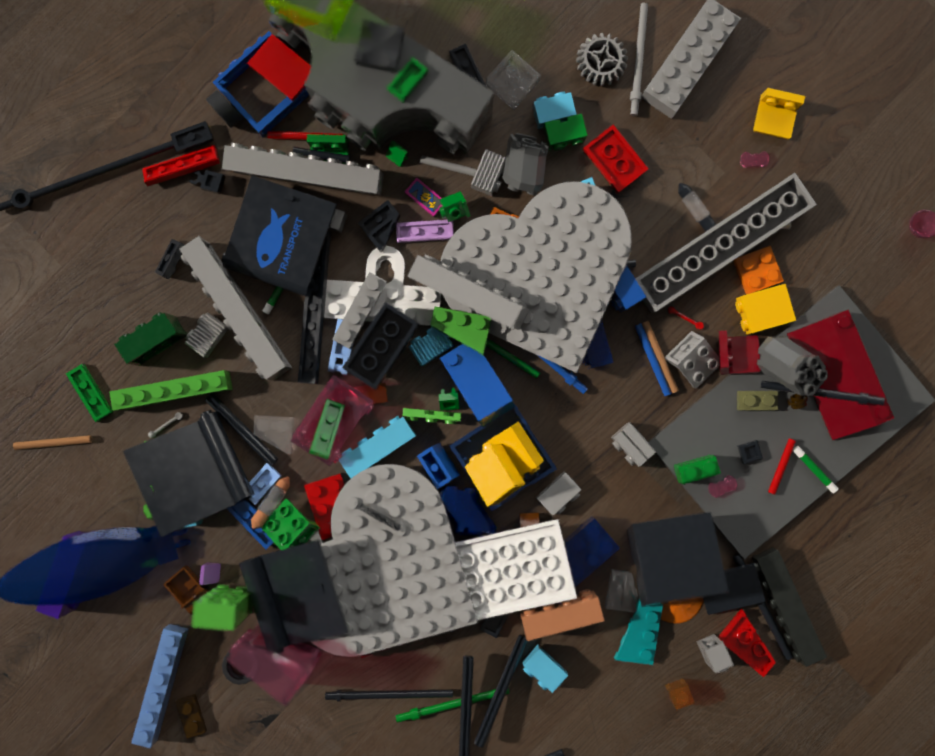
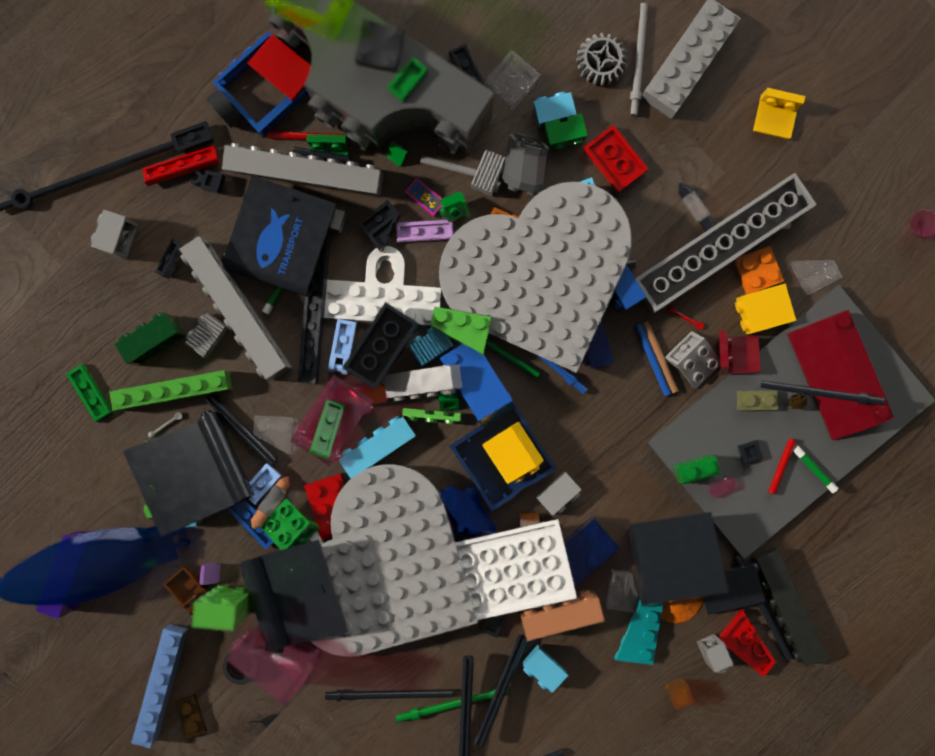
medium nougat bar [13,435,92,450] -> none
light grey plate [332,272,387,349] -> none
black piece [355,502,405,532] -> none
light grey brick [407,254,529,330] -> none
blue brick [417,443,460,489] -> none
yellow brick [465,443,525,507] -> none
light grey brick [611,422,656,467] -> none
clear pink piece [740,151,770,168] -> none
dark grey brick [757,336,828,396] -> none
none -> light grey brick [91,209,139,260]
none -> light grey brick [384,365,462,401]
none -> clear wing [790,260,843,295]

